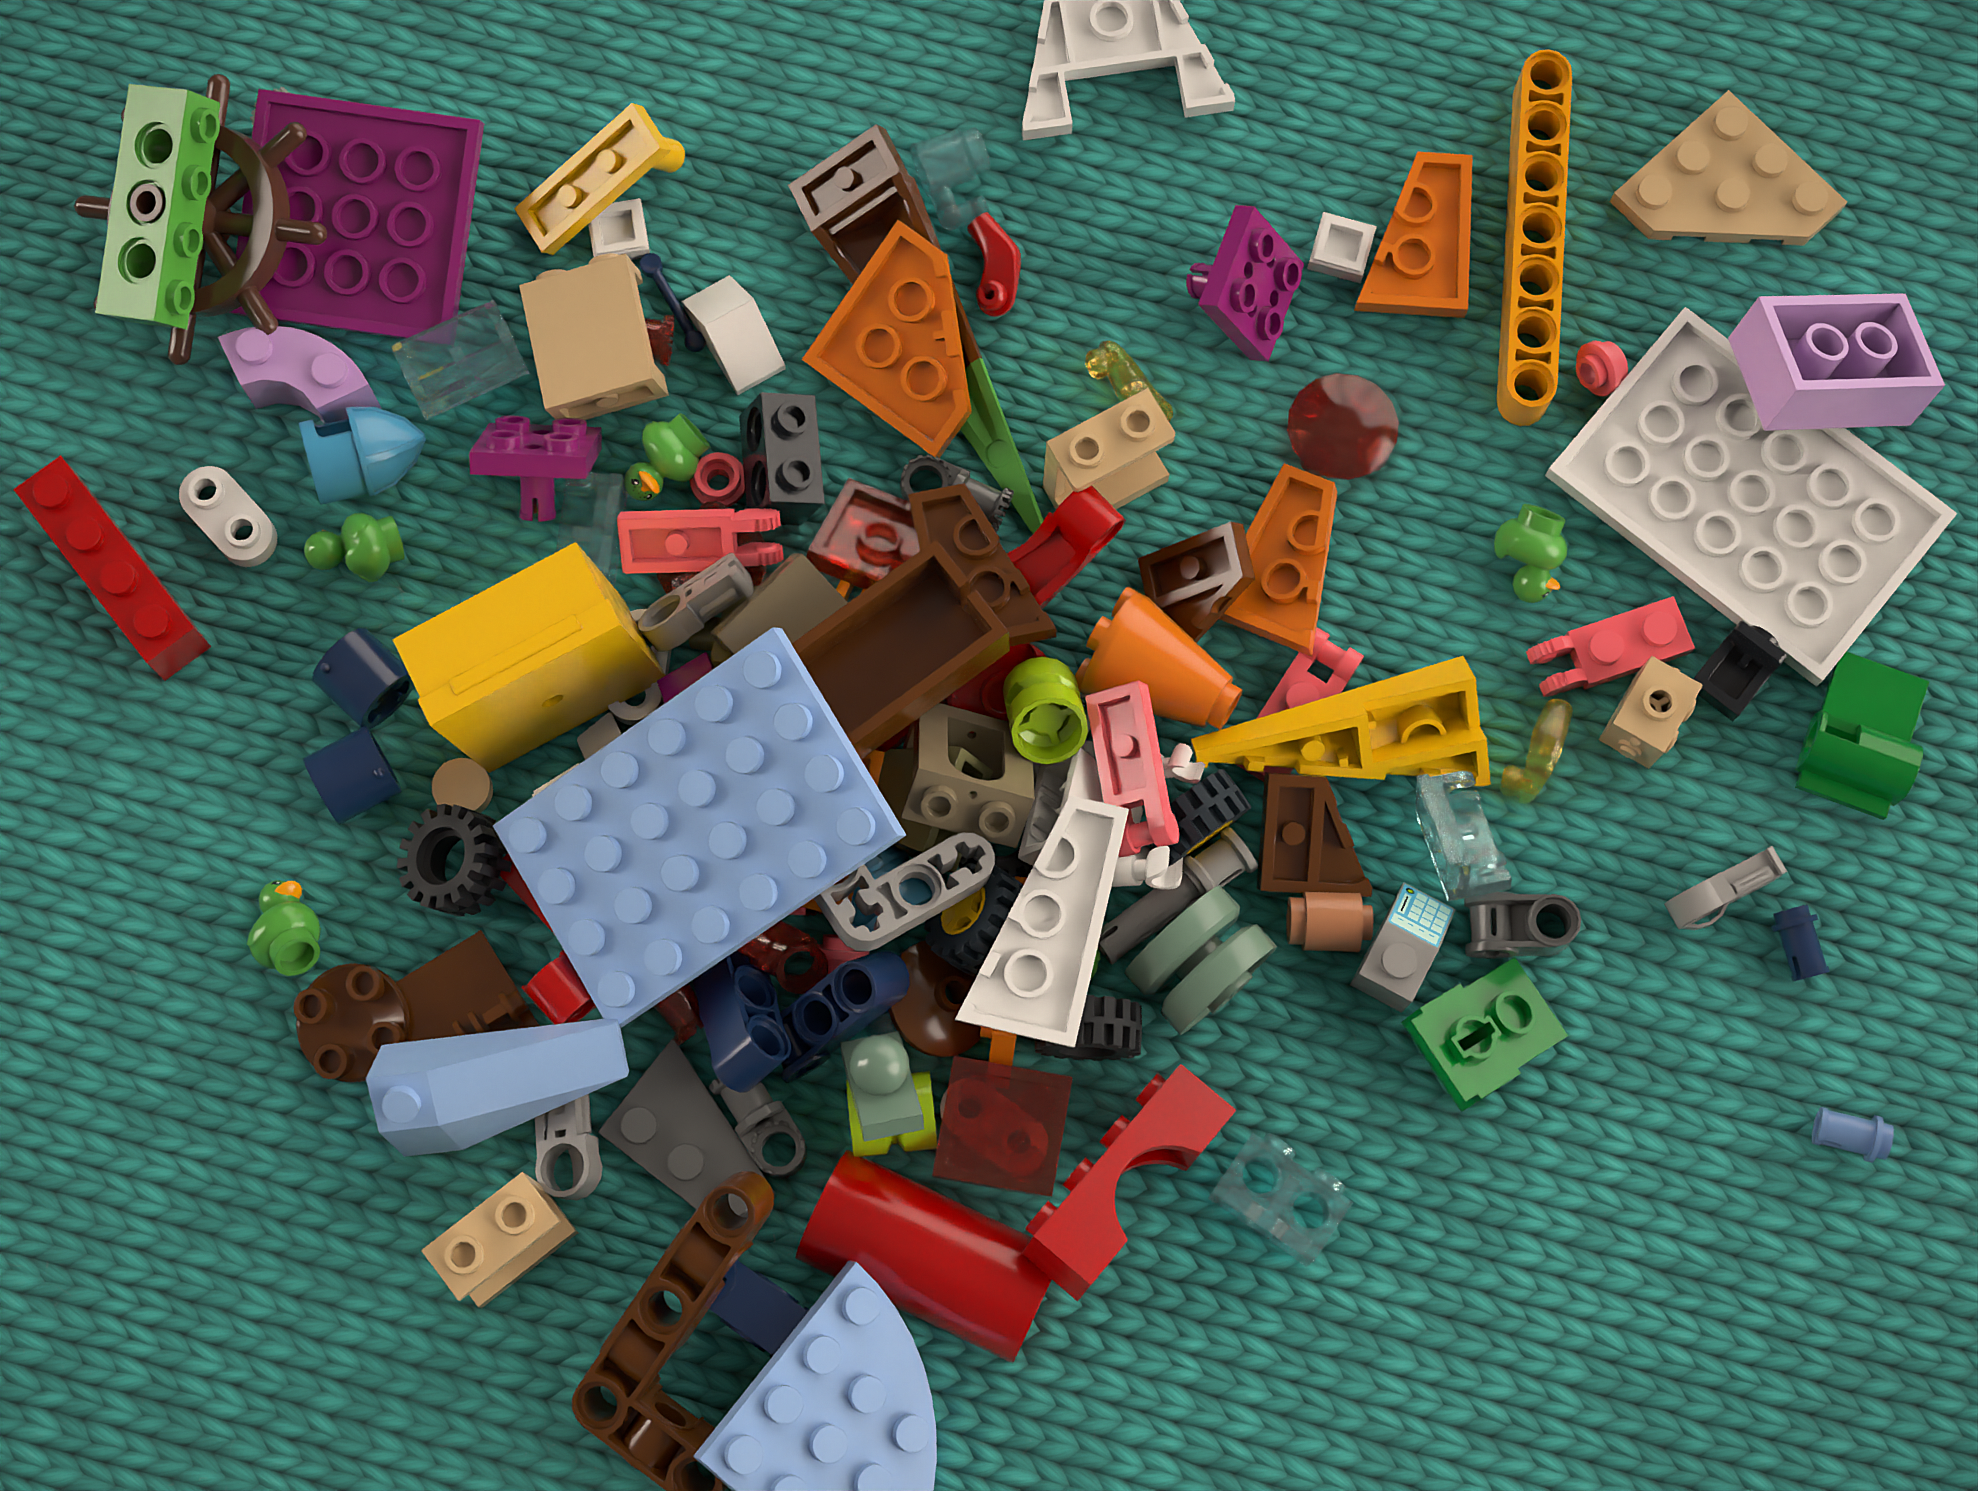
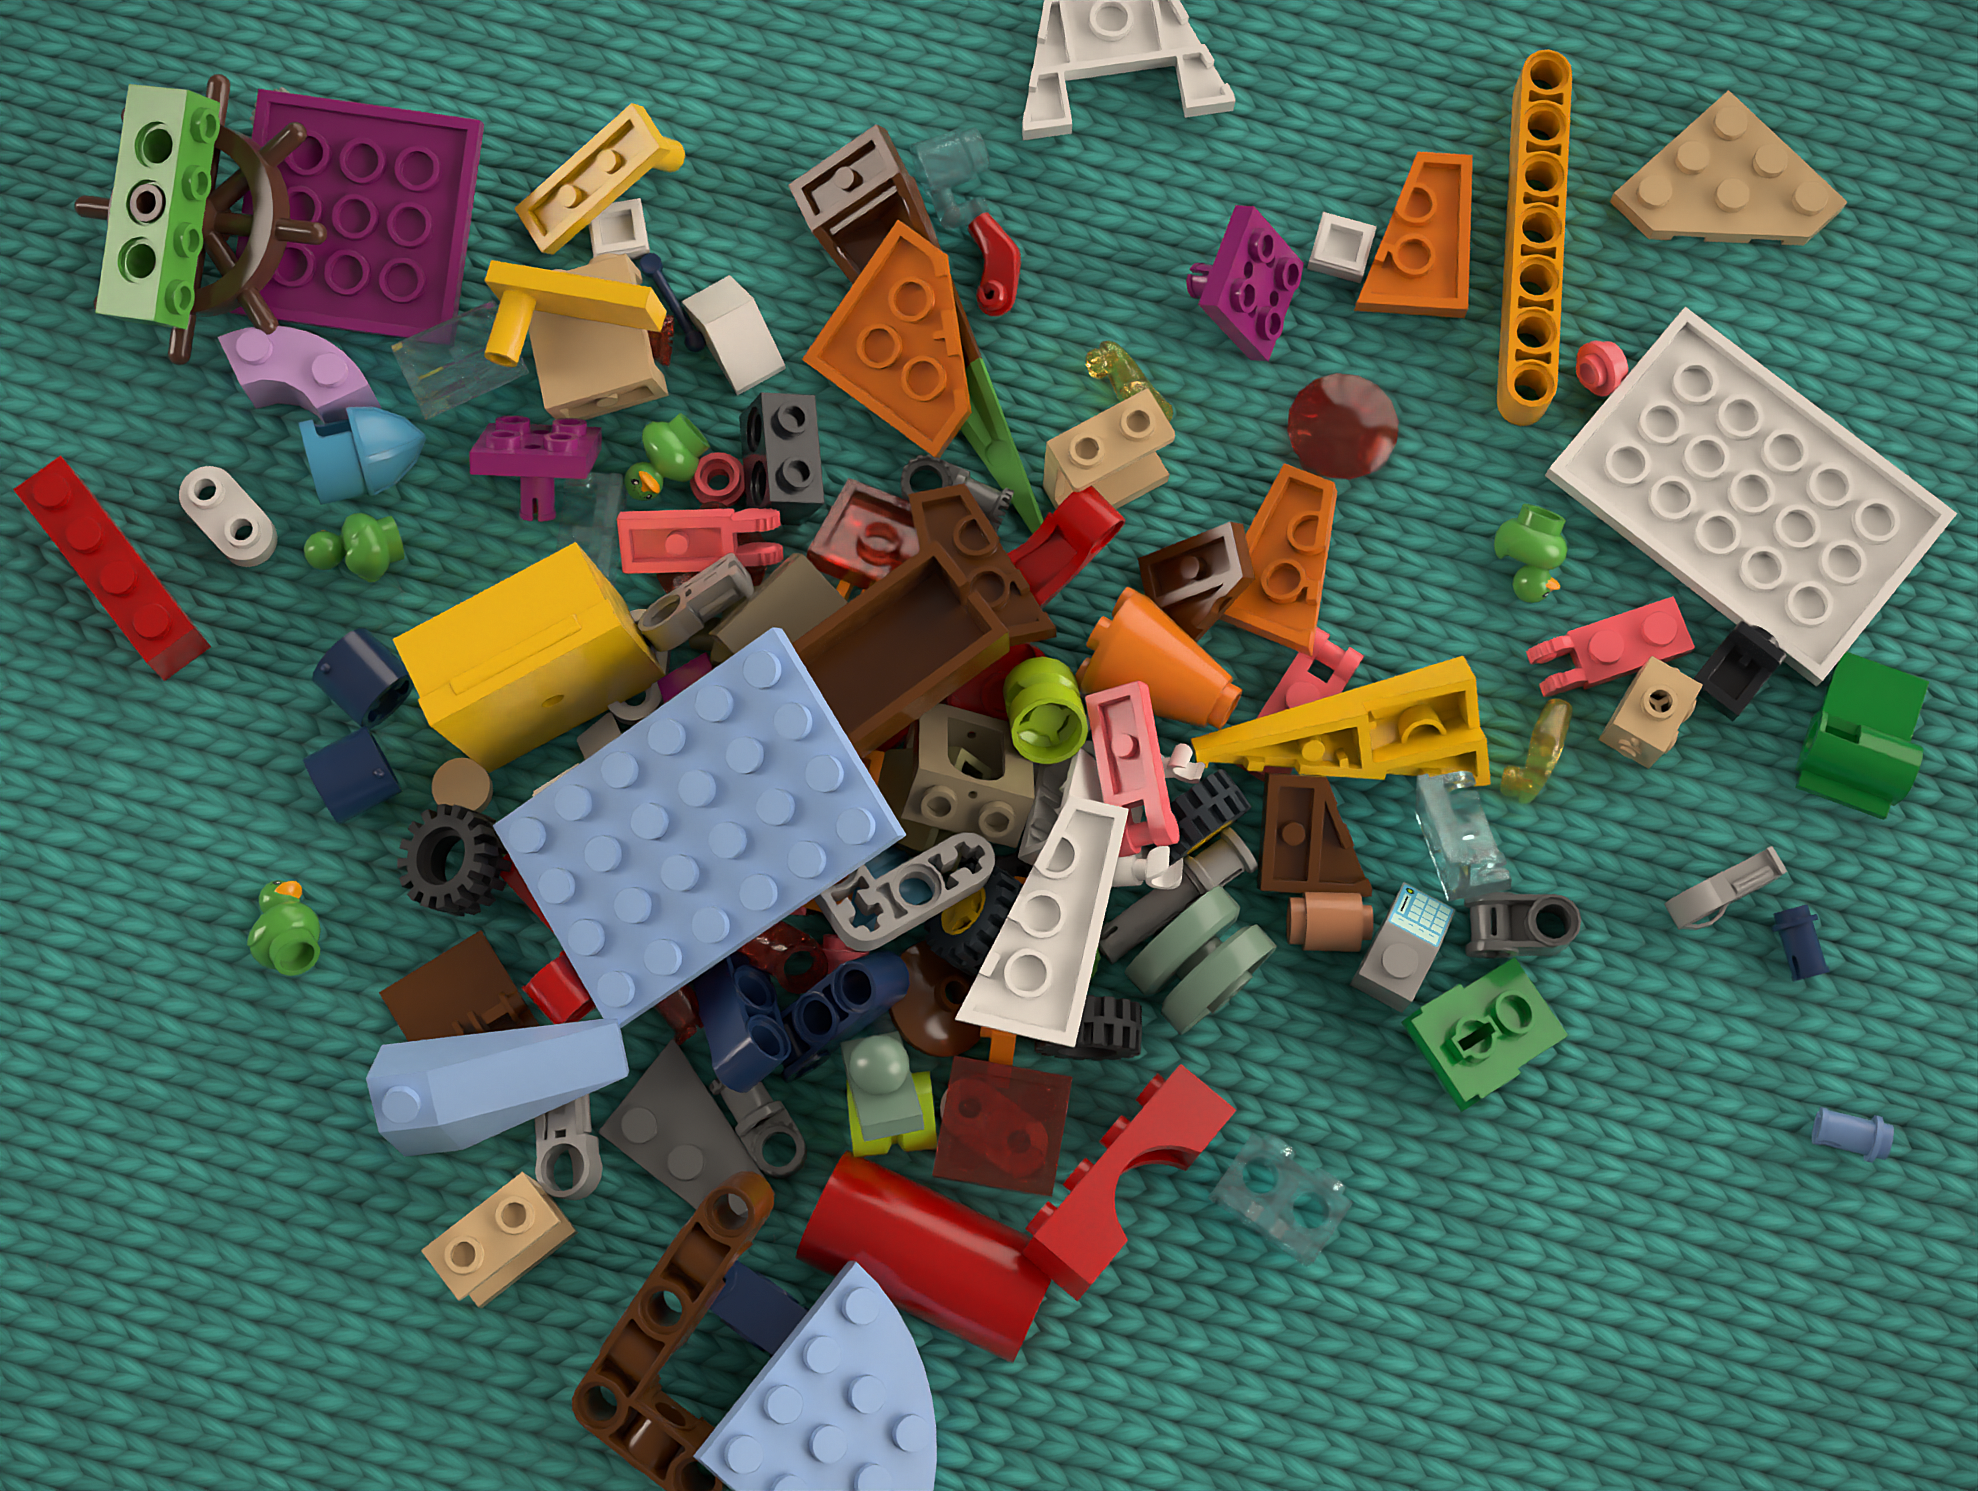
reddish brown dish [293,963,410,1082] -> none
lavender brick [1728,294,1945,431] -> none
none -> yellow piece [484,260,667,367]

